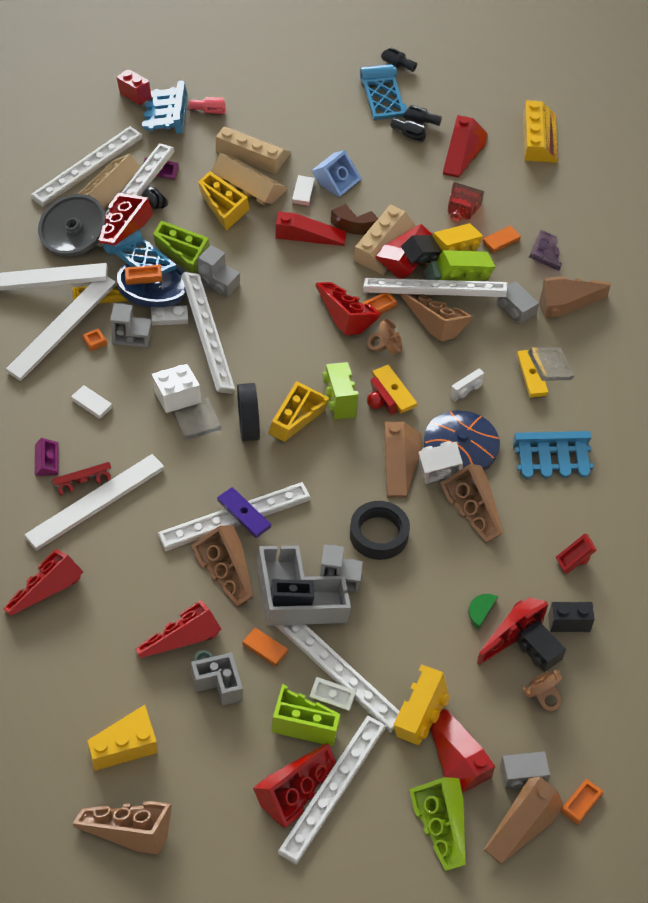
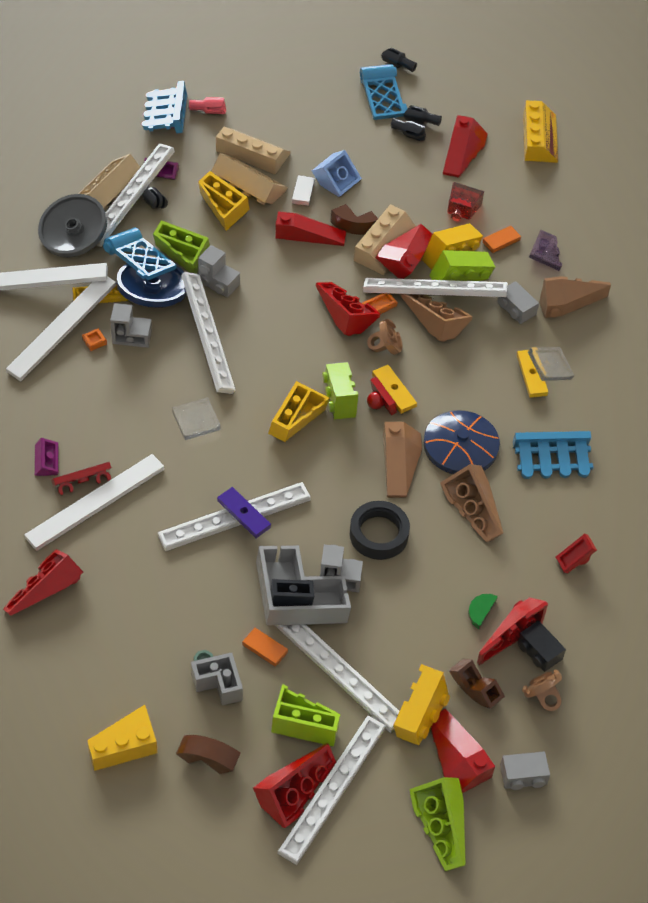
white tile [31,126,142,207] -> none
white tile [71,385,112,419] -> none
medium nougat wedge [73,801,172,855] -> none
red wedge [99,193,153,245] -> none
red brick [116,70,152,105] -> none
orange tile [125,264,162,285] -> none
red wedge [135,600,222,658] -> none
white plate [151,305,188,326] -> none
white brick [152,364,202,413] -> none
medium nougat wedge [191,525,254,606] -> none
black tyre [237,383,260,441] -> none
white plate [309,677,357,711] -> none
black brick [401,235,442,264] -> none
white brick [419,441,463,484] -> none
sand green tile [424,261,441,280] -> none
white plate [450,368,484,402] -> none
medium nougat wedge [484,777,563,864] -> none
black brick [548,602,595,632] -> none
orange tile [560,779,604,825] -> none
none -> reddish brown brick [176,735,240,774]
none -> reddish brown brick [449,659,505,709]

